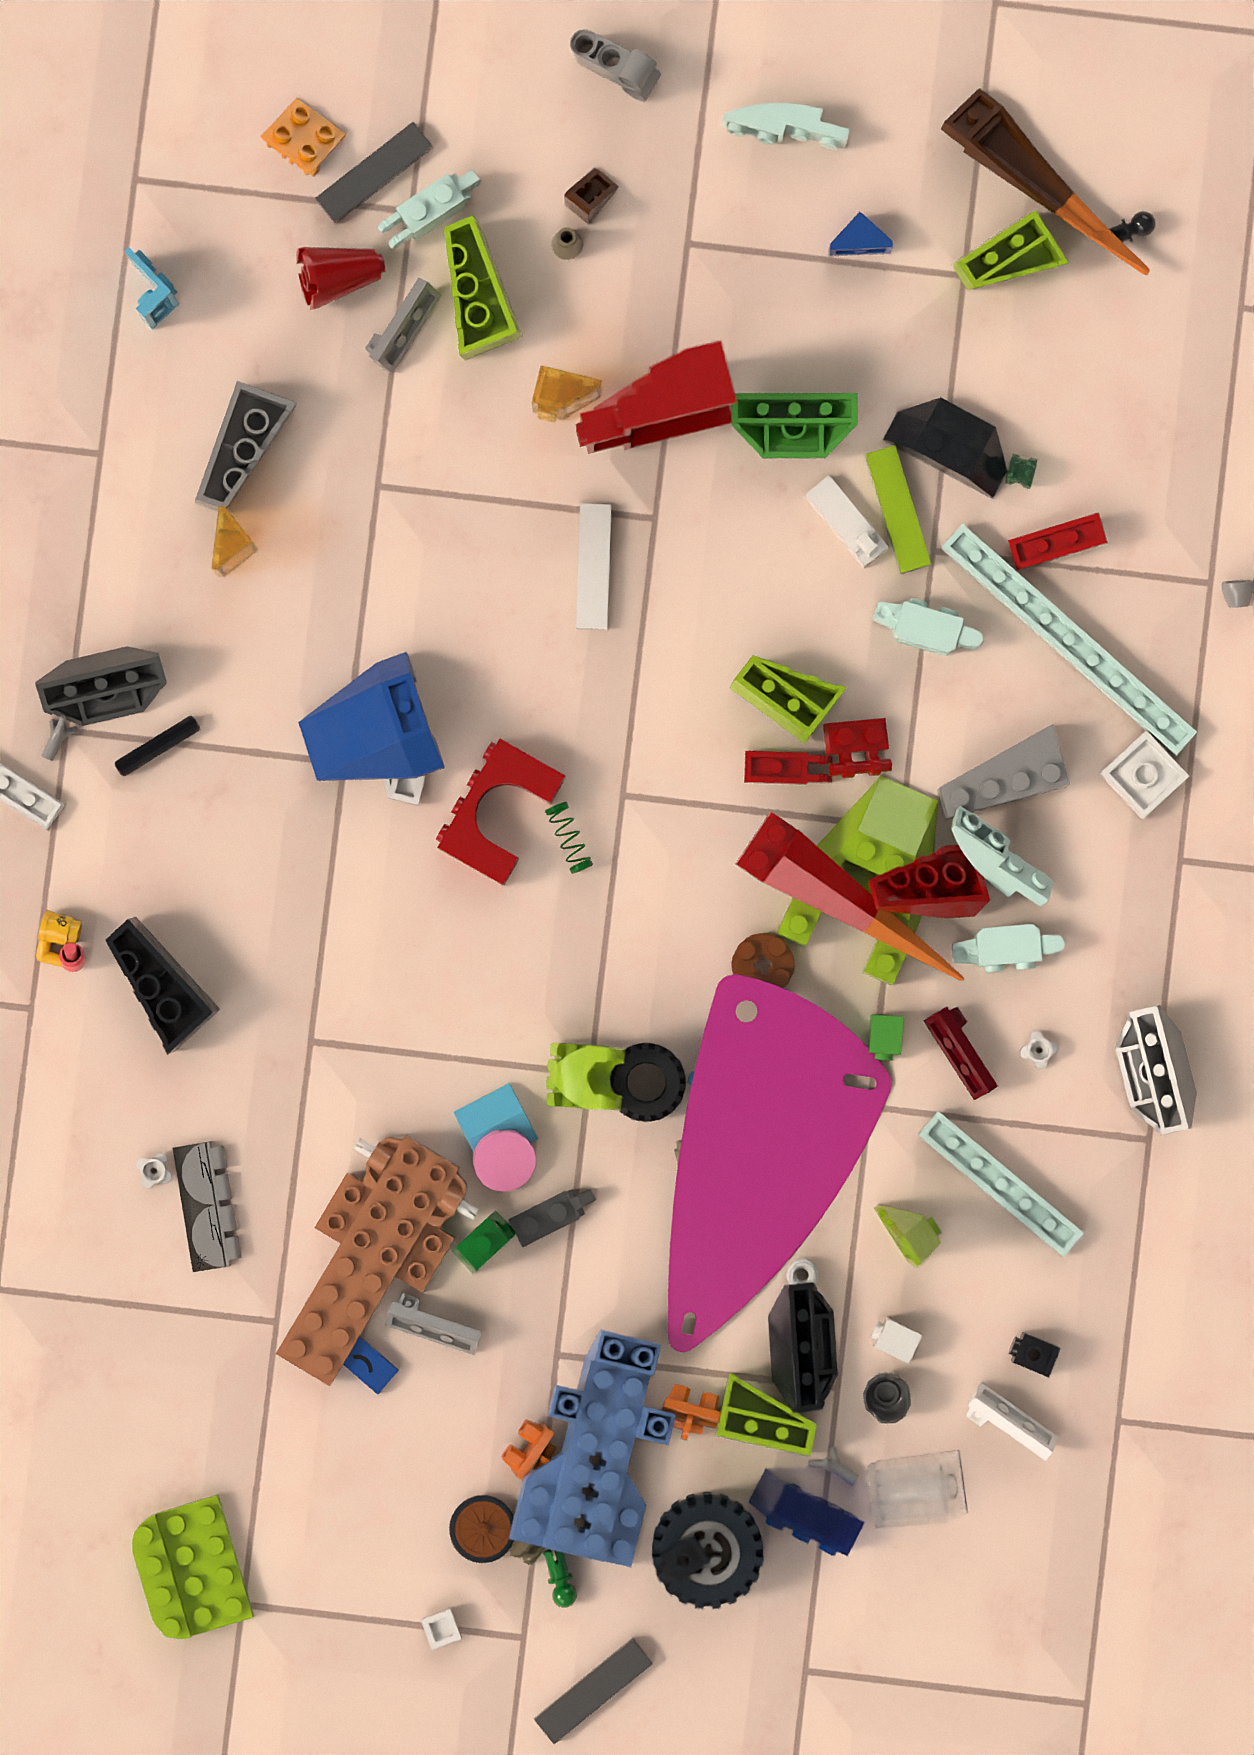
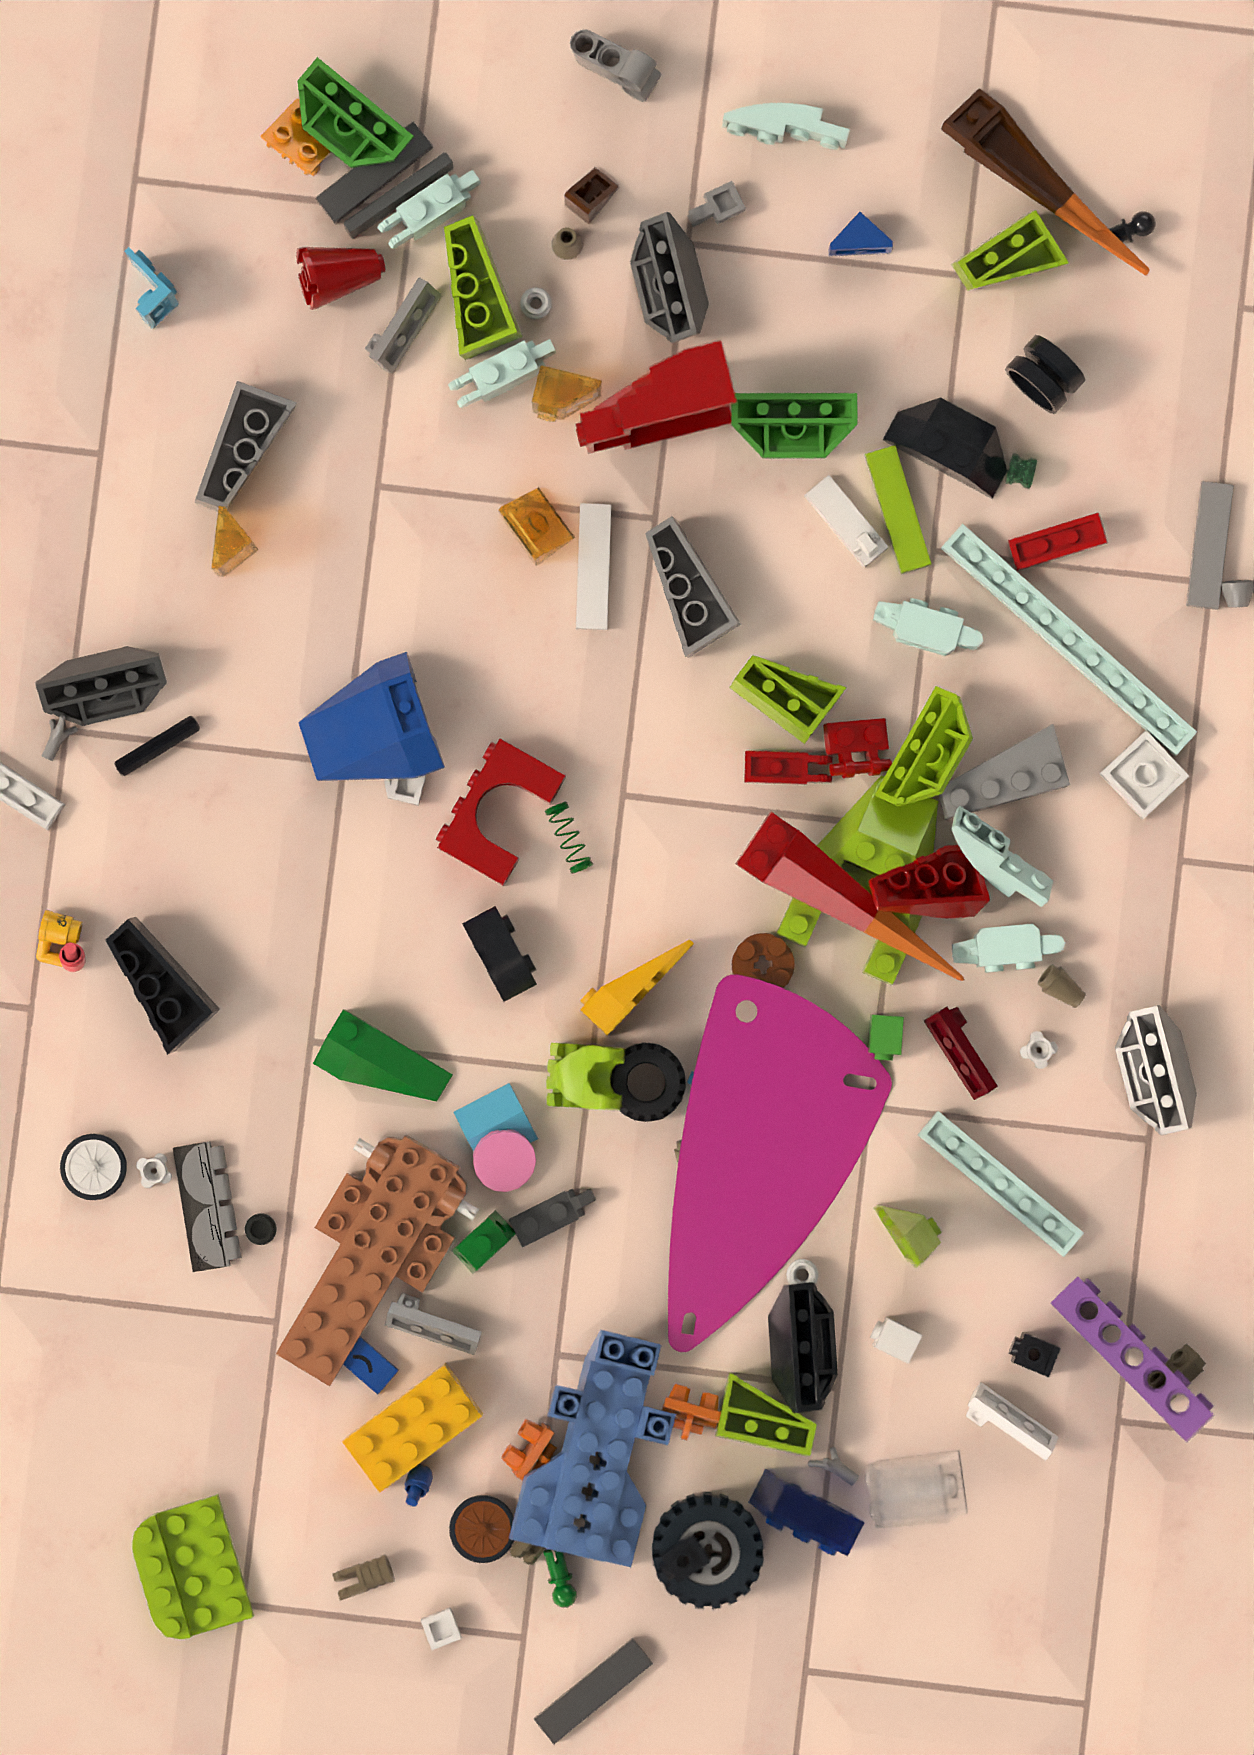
dark grey hair [863,1372,911,1424] -> none
none -> white wheel [60,1134,127,1200]
none -> pearl dark grey plate [245,1213,277,1245]
none -> bright green wedge [297,57,414,168]
none -> green wedge [313,1009,453,1102]
none -> dark tan hinge [332,1555,395,1600]
none -> yellow brick [342,1363,483,1493]
none -> dark grey tile [344,153,454,239]
none -> blue cylinder [405,1464,433,1506]
none -> light aqua hinge [448,339,556,408]
none -> black brick [462,906,537,1002]
none -> clear yellow slope [498,487,575,566]
none -> white plate [520,288,552,319]
none -> yellow wedge [580,939,694,1036]
none -> dark grey wedge [630,212,709,343]
none -> light grey wedge [645,516,741,658]
none -> light grey plate [688,181,746,227]
none -> lime wedge [875,686,973,807]
none -> black wheel [1005,335,1086,414]
none -> dark tan cone [1038,964,1086,1008]
none -> medium lavender brick [1051,1276,1214,1443]
none -> dark tan hinge [1148,1343,1206,1401]
none -> light grey tile [1186,481,1234,610]

